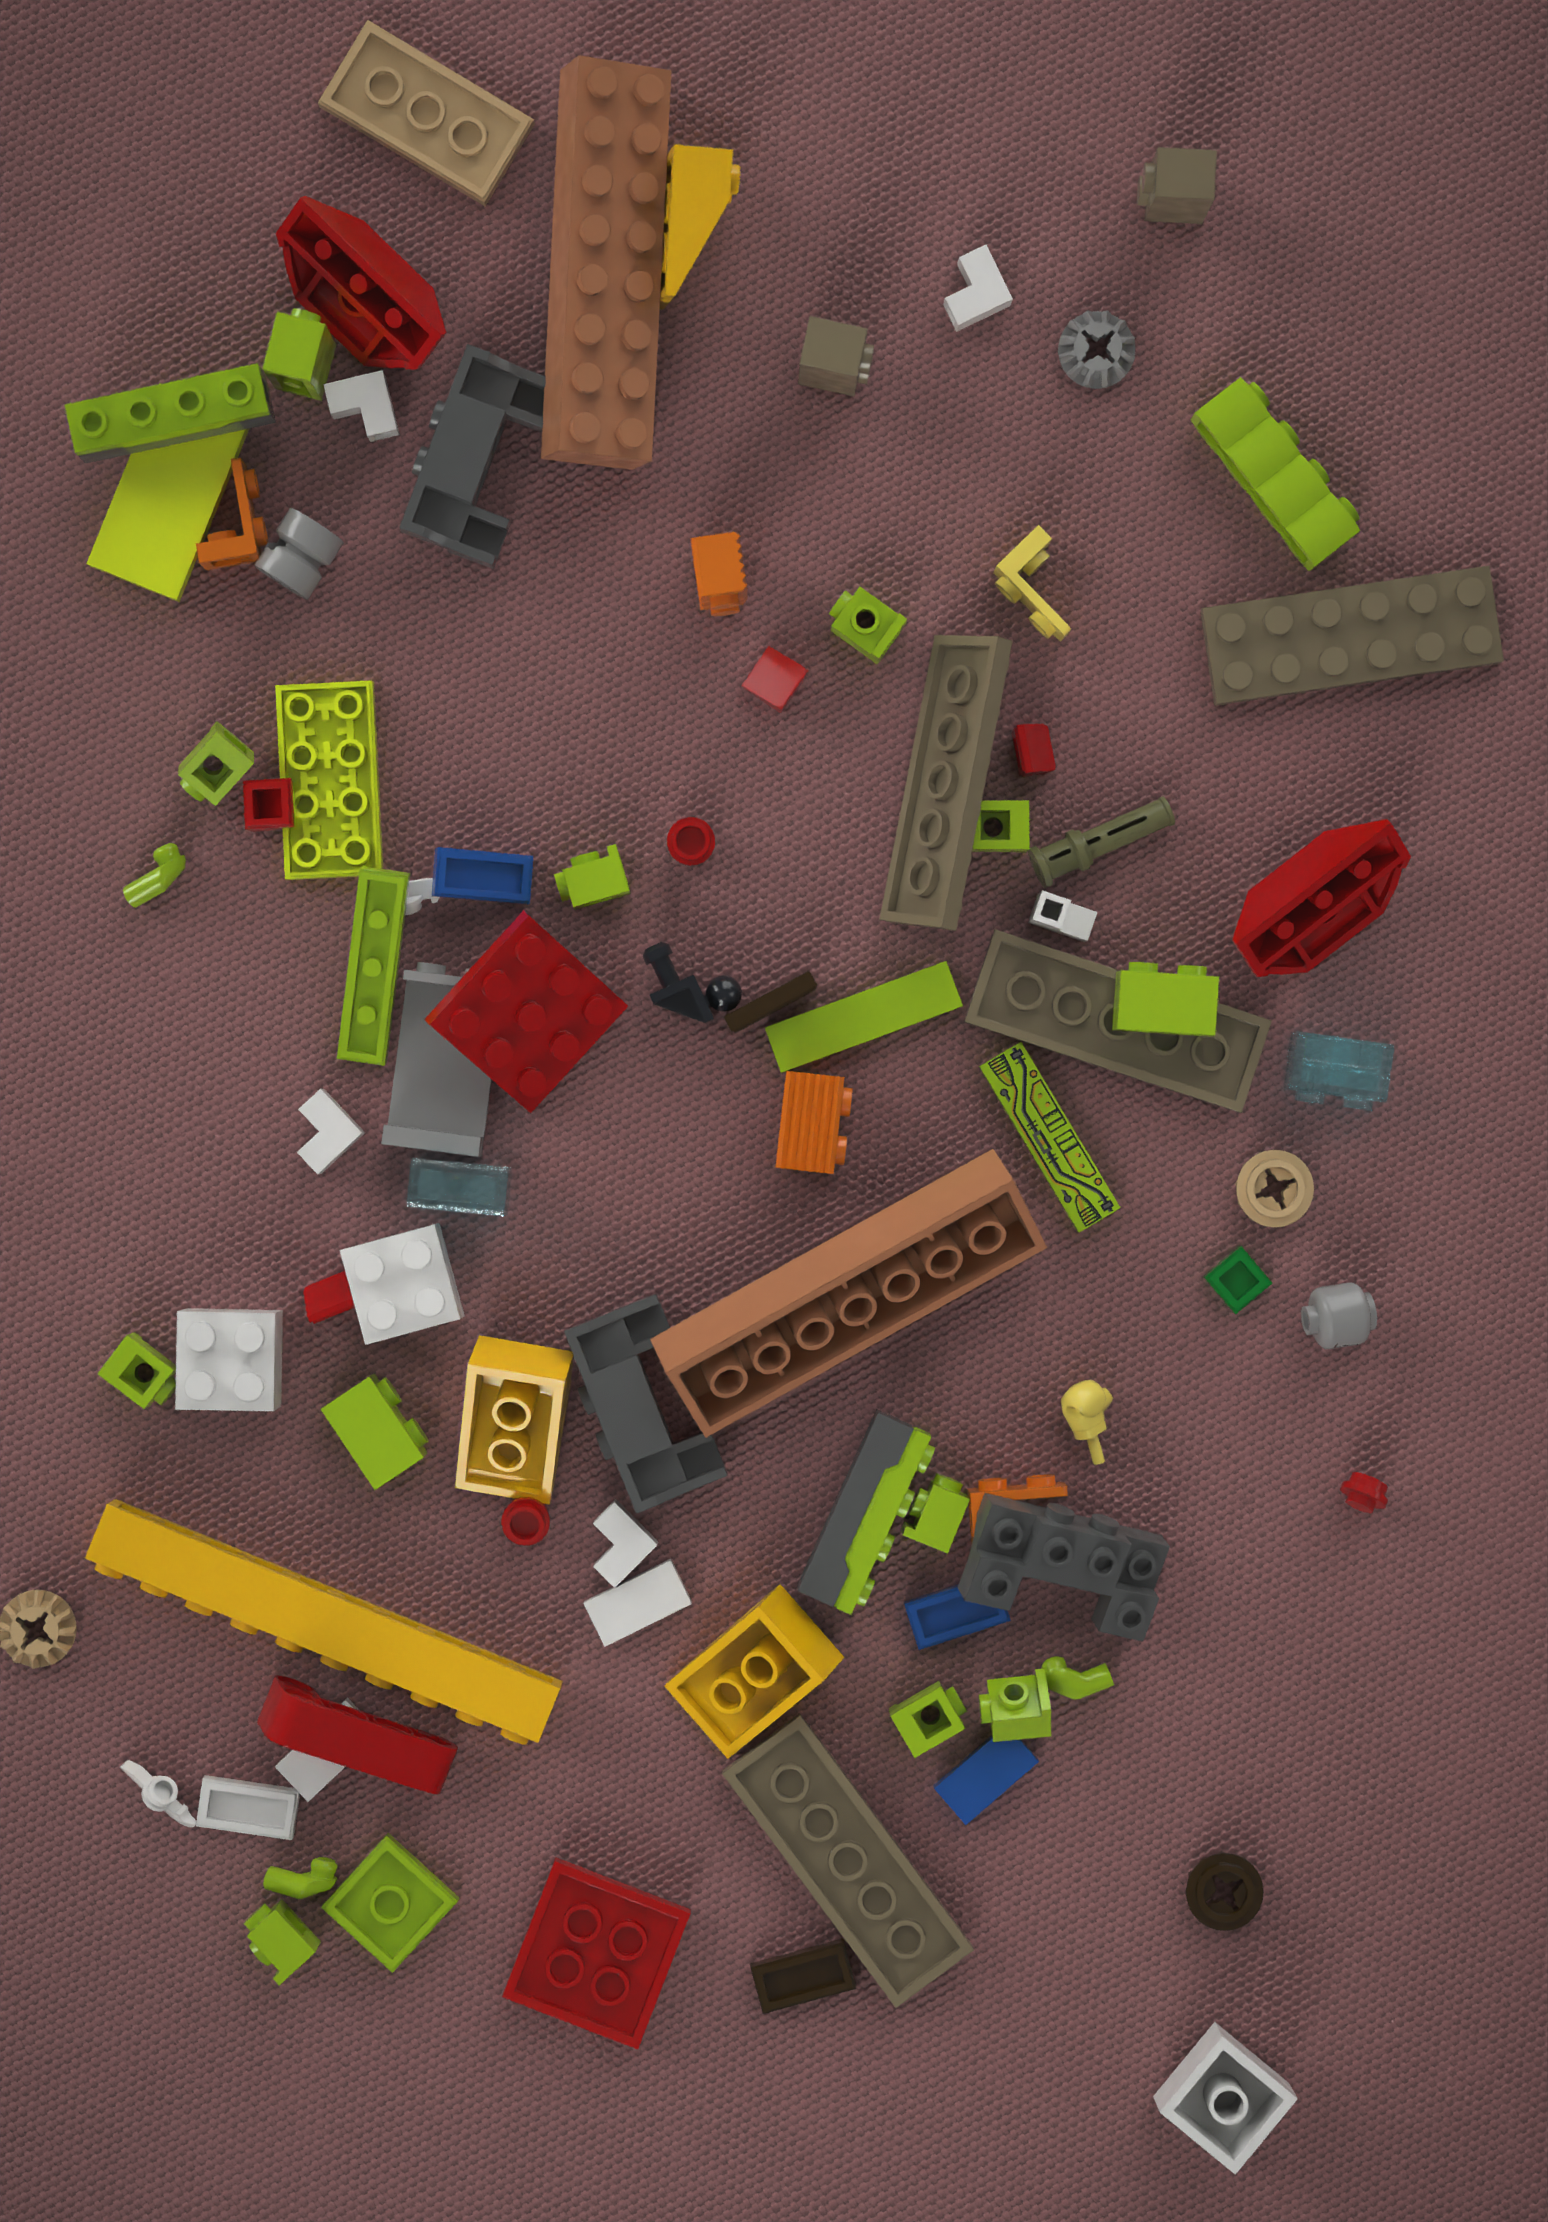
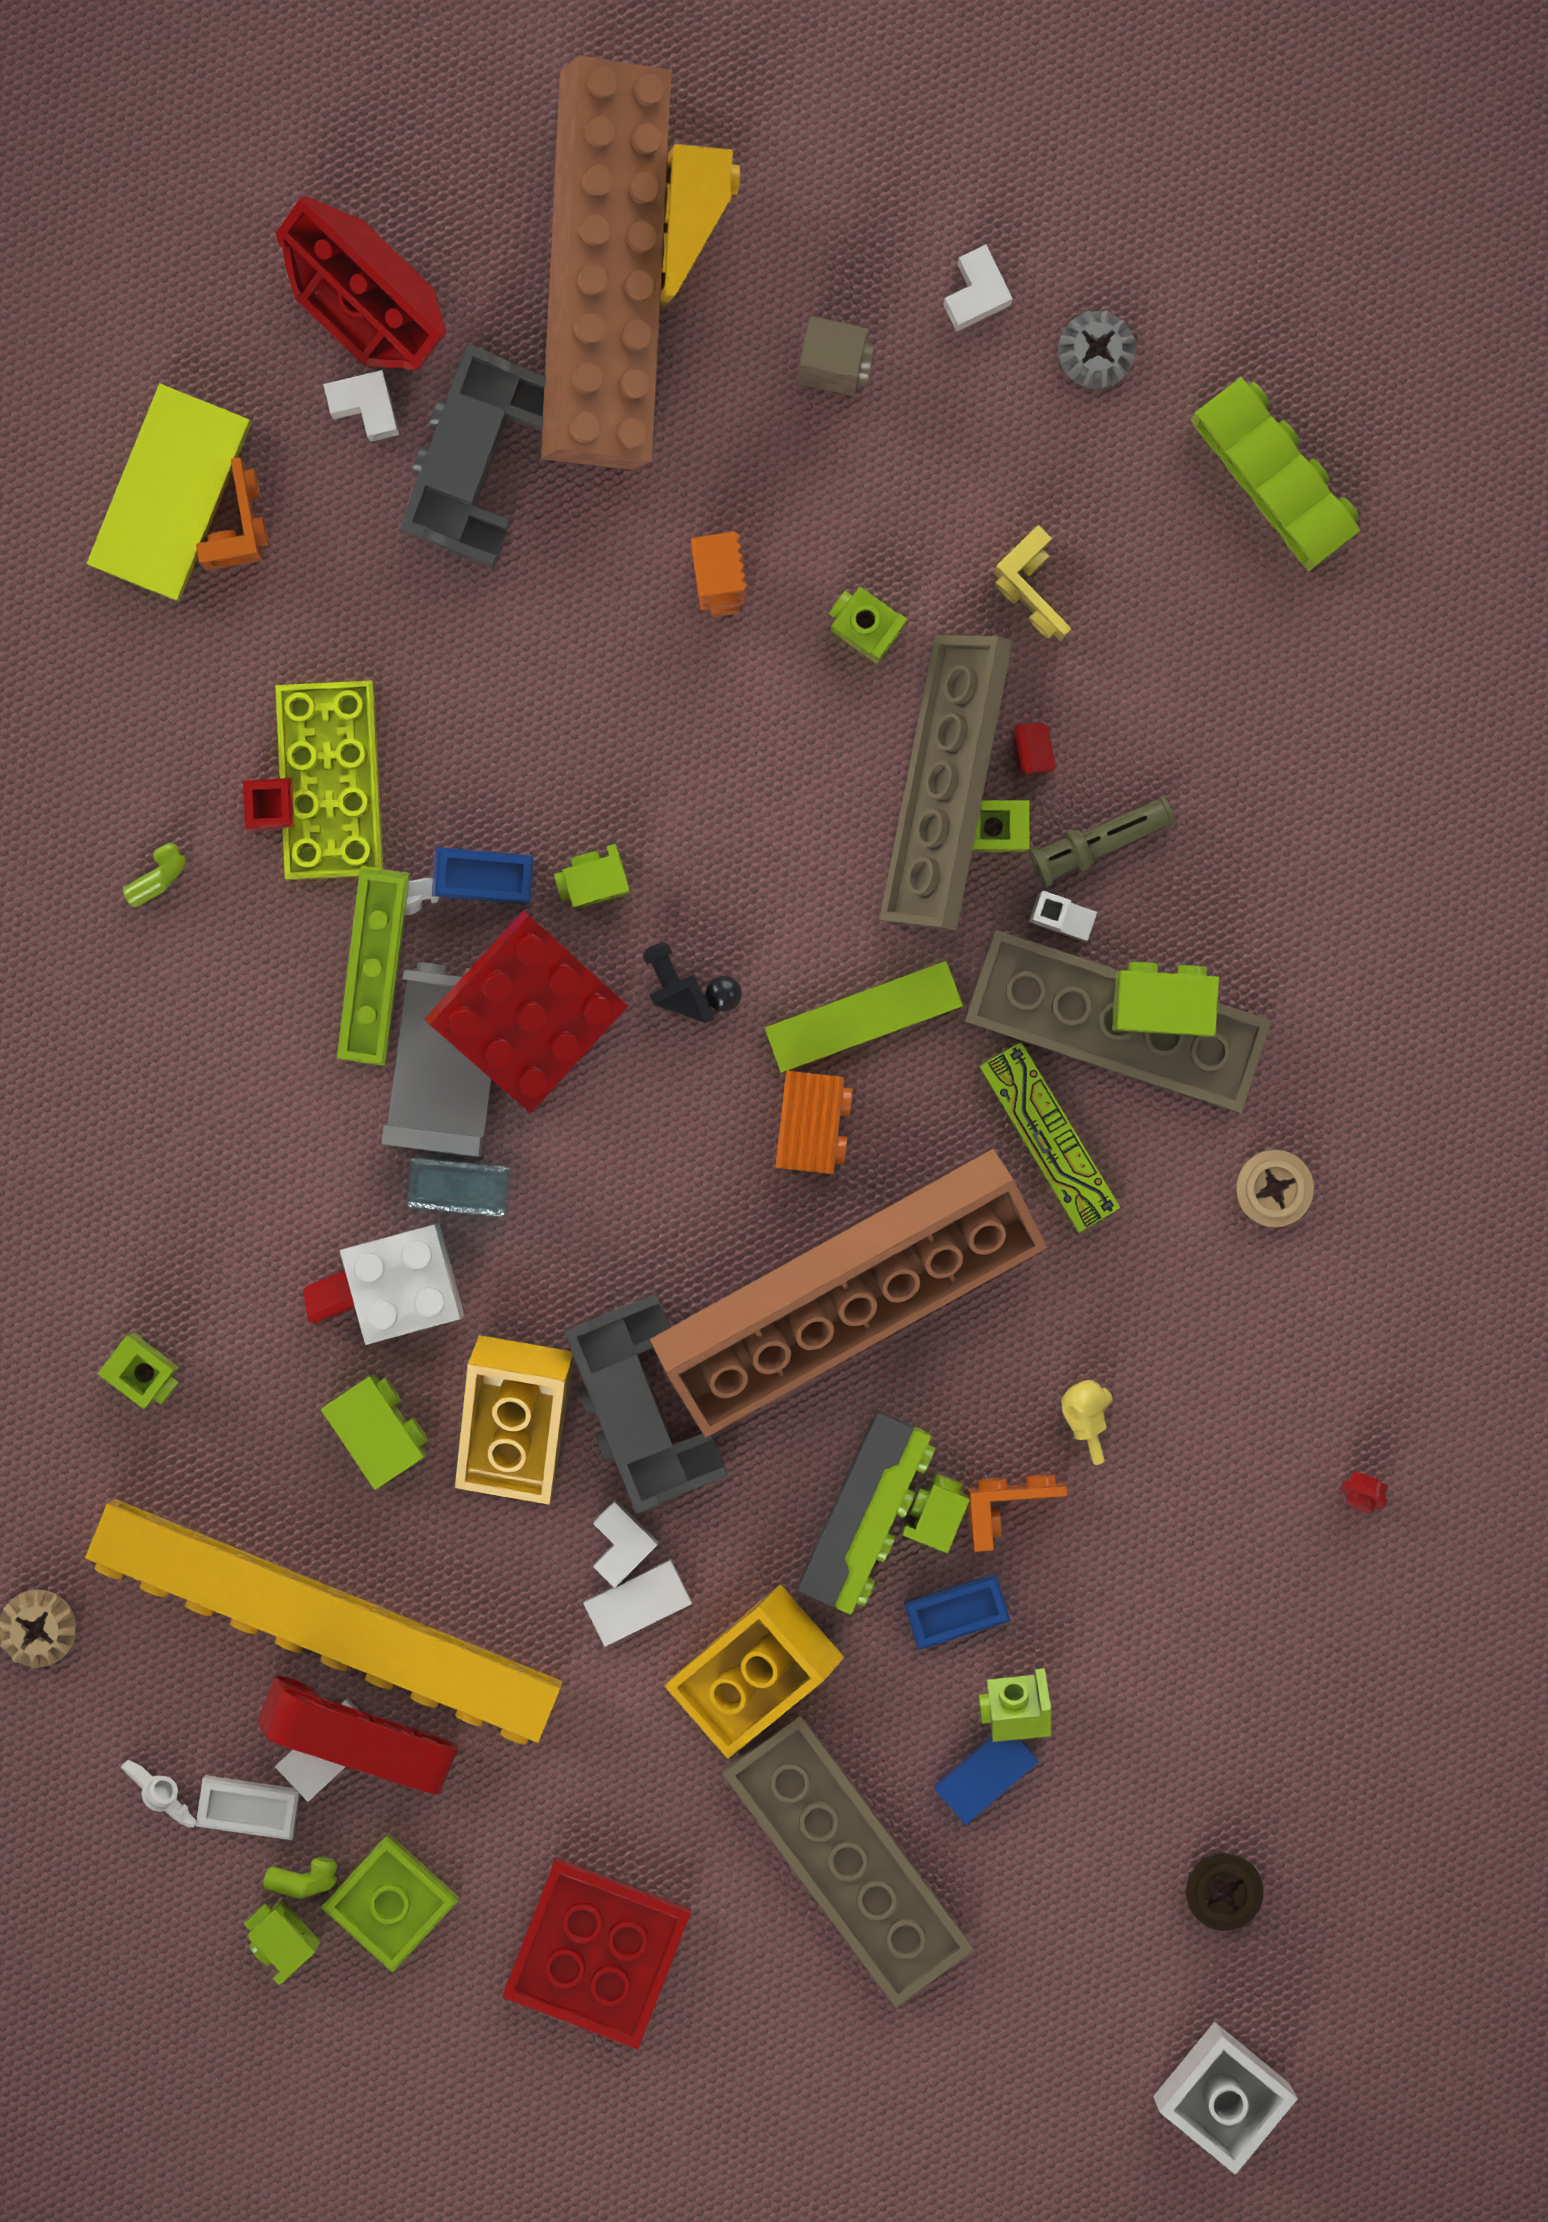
lime piece [64,363,276,463] -> none
white brick [175,1308,283,1411] -> none
lime brick [178,721,254,806] -> none
light grey wheel [254,508,344,600] -> none
lime brick [262,309,336,401] -> none
white piece [297,1088,365,1174] -> none
tan tile [318,20,535,207] -> none
red plate [501,1497,550,1546] -> none
red plate [667,817,715,866] -> none
dark brown tile [724,970,817,1034] -> none
red slope [741,646,809,713] -> none
dark brown tile [750,1938,857,2014] -> none
lime brick [888,1681,968,1758] -> none
dark grey bracket [958,1493,1170,1642] -> none
lime arm [1041,1656,1114,1700] -> none
dark tan brick [1137,147,1217,224] -> none
dark tan plate [1200,565,1504,706] -> none
green tile [1203,1246,1272,1314] -> none
red wedge [1232,819,1411,977] -> none
clear light blue brick [1284,1031,1394,1111] -> none
light grey head [1301,1282,1377,1349] -> none

